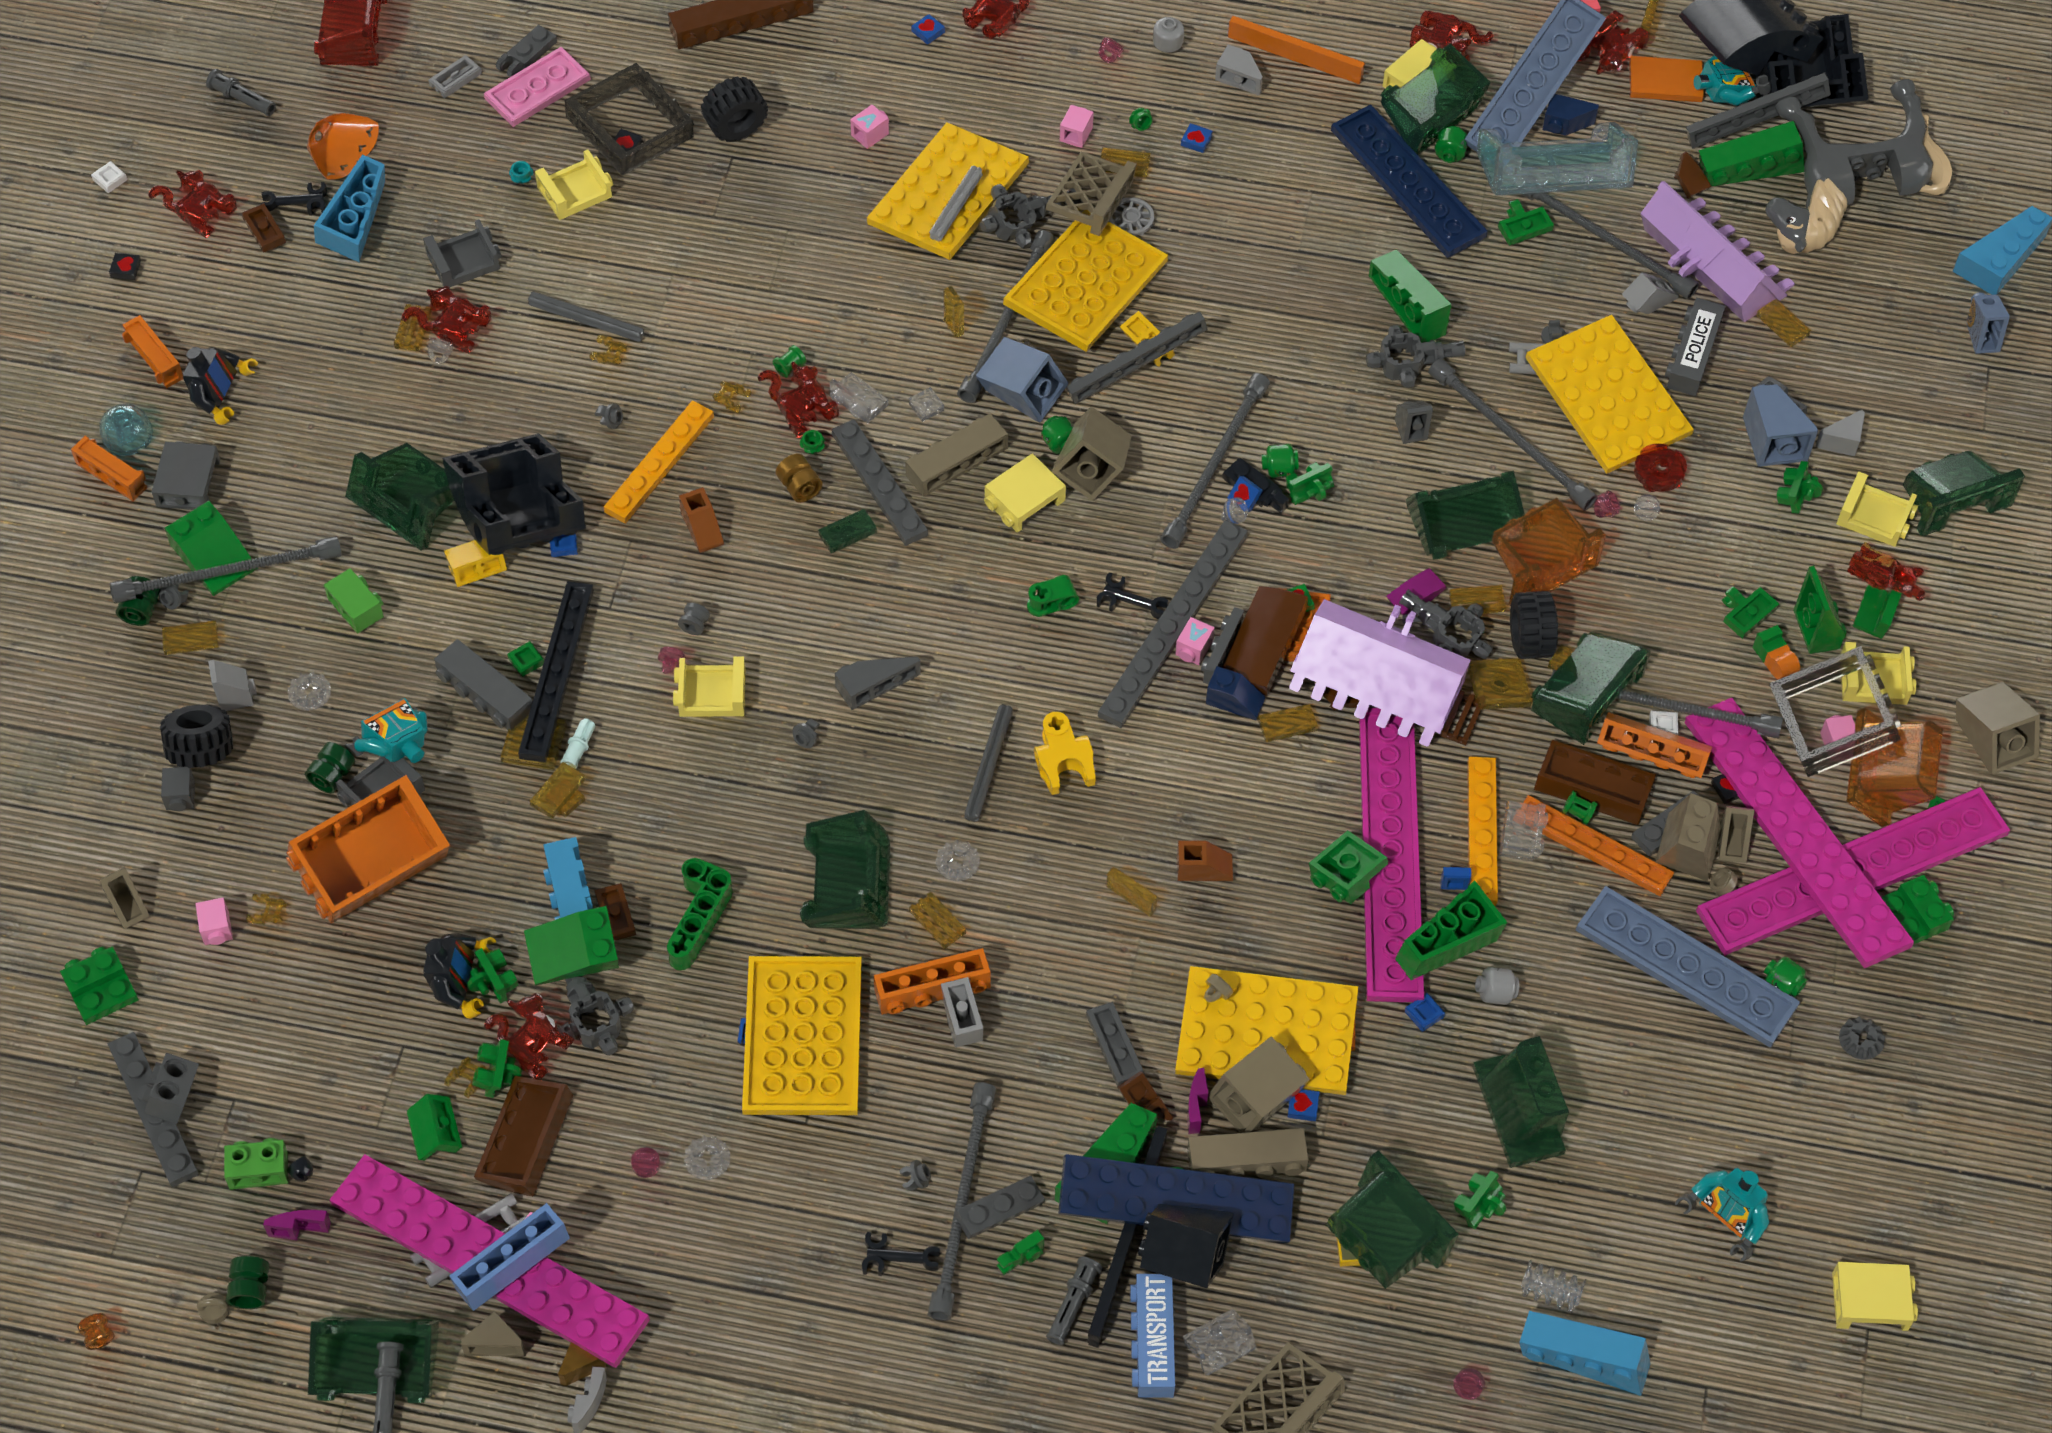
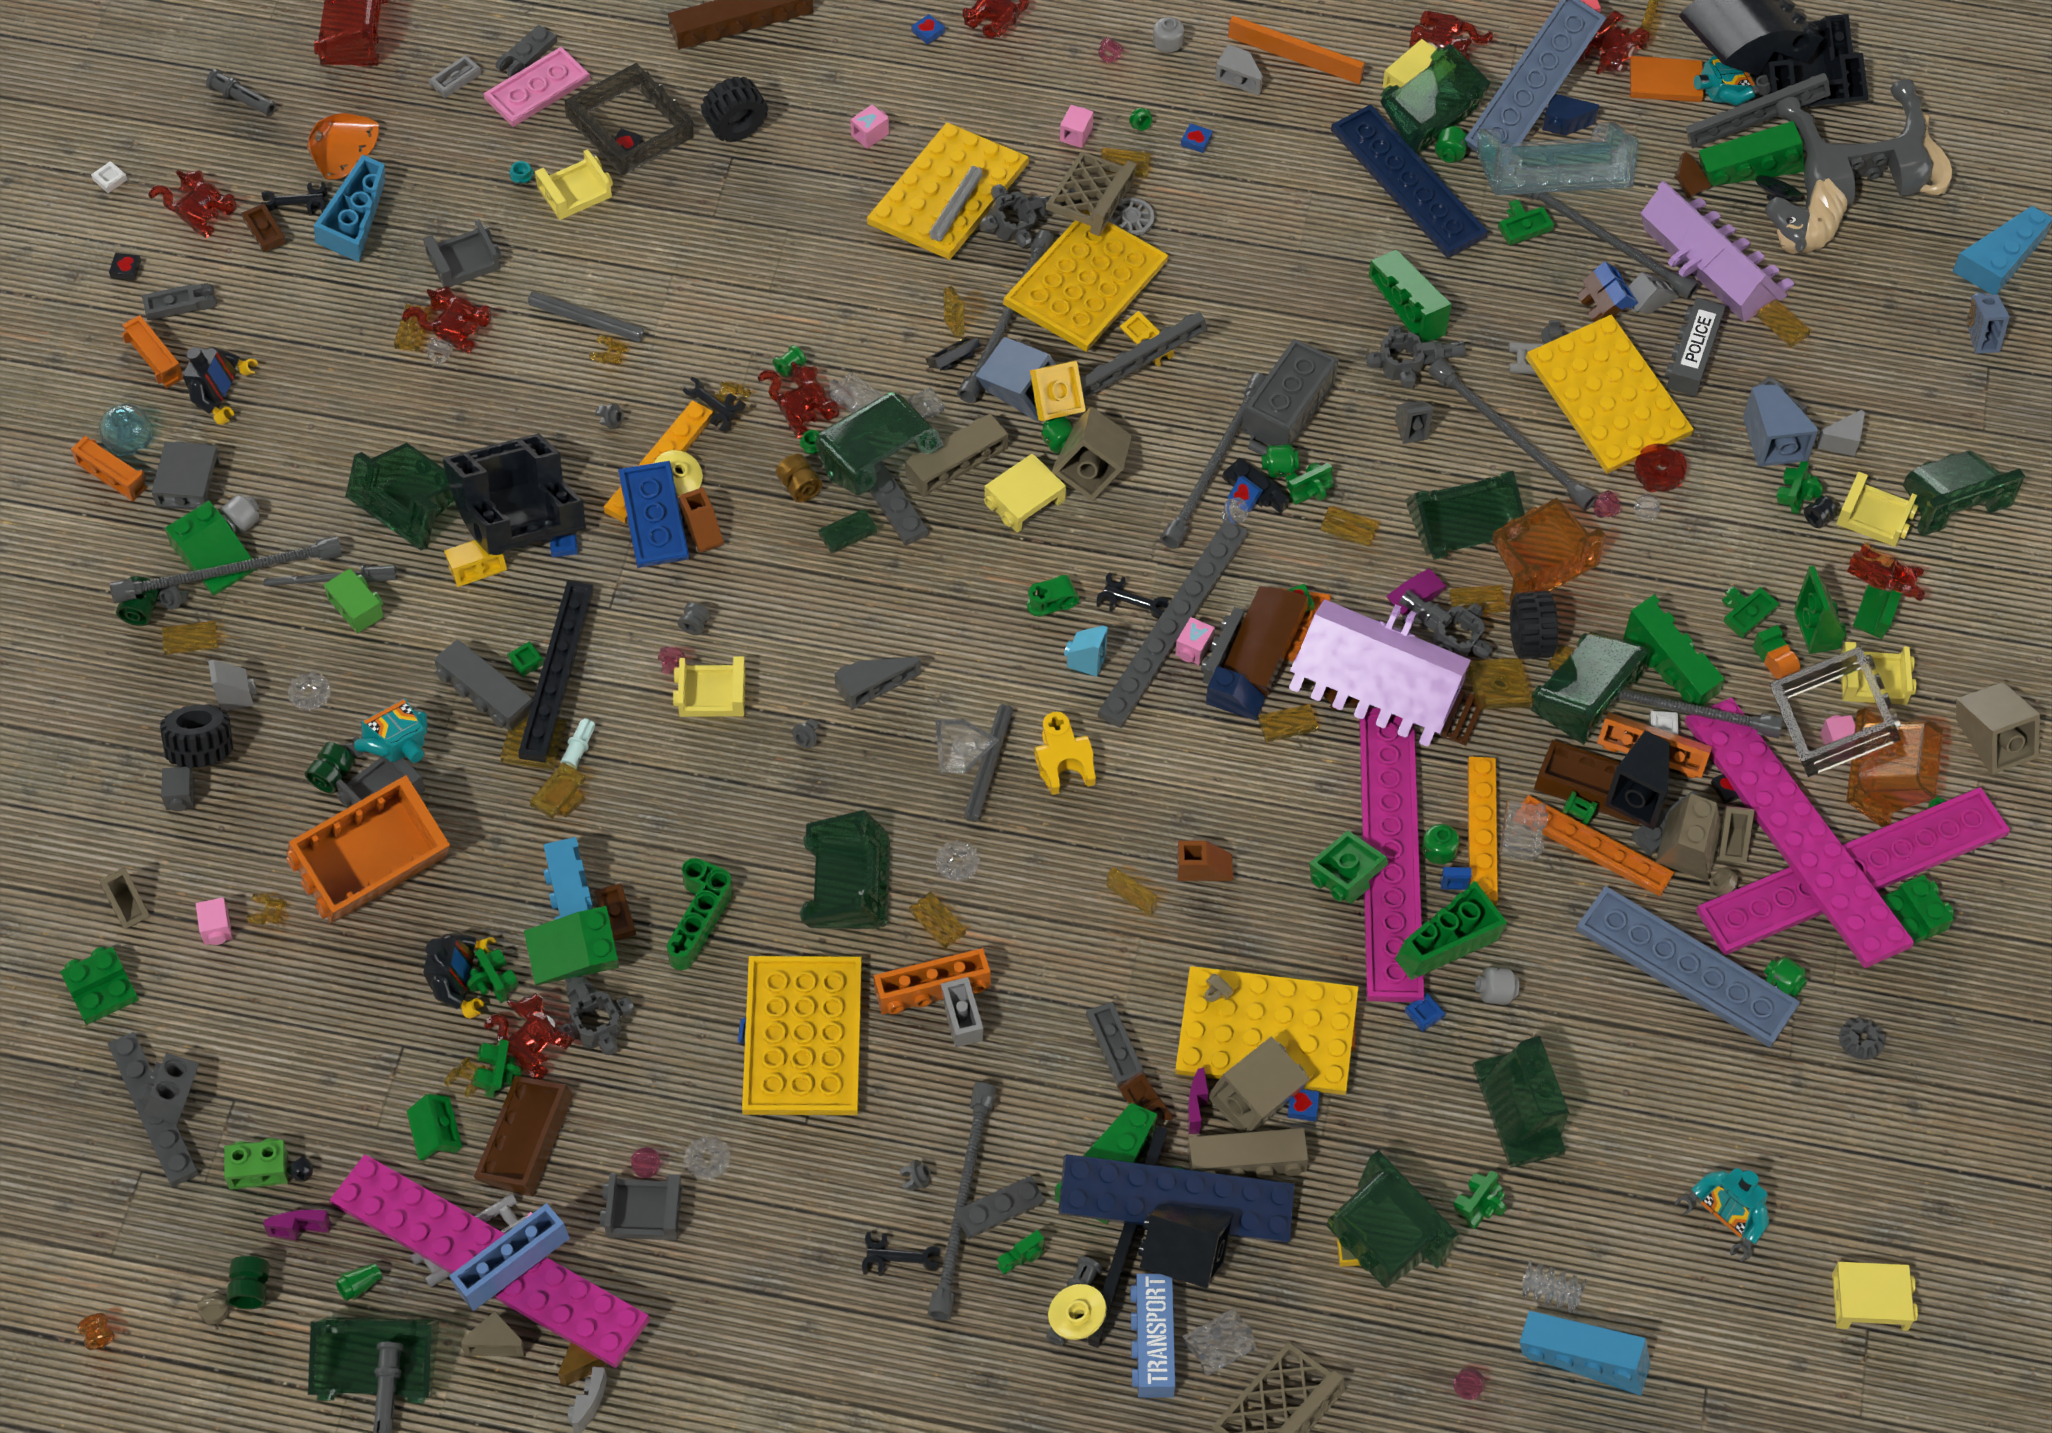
none -> dark grey hinge [142,283,217,320]
none -> light grey head [220,495,259,534]
none -> dark grey piece [263,564,397,586]
none -> green cone [335,1263,382,1301]
none -> dark grey panel [600,1173,682,1241]
none -> blue piece [618,461,689,568]
none -> light yellow dish [654,450,703,499]
none -> black bar [683,377,746,433]
none -> clear green windscreen [816,392,944,496]
none -> black plate [925,336,981,371]
none -> clear slope [935,719,999,773]
none -> yellow plate [1030,361,1086,421]
none -> light yellow dish [1048,1284,1107,1340]
none -> medium azure slope [1064,625,1108,677]
none -> dark grey container [1242,339,1339,455]
none -> clear yellow tile [1320,506,1379,547]
none -> green head [1422,824,1459,865]
none -> hips [1577,261,1638,322]
none -> black slope [1605,730,1670,830]
none -> green wedge [1623,594,1725,707]
none -> black dish [1755,175,1802,201]
none -> black wheel [1804,496,1837,528]

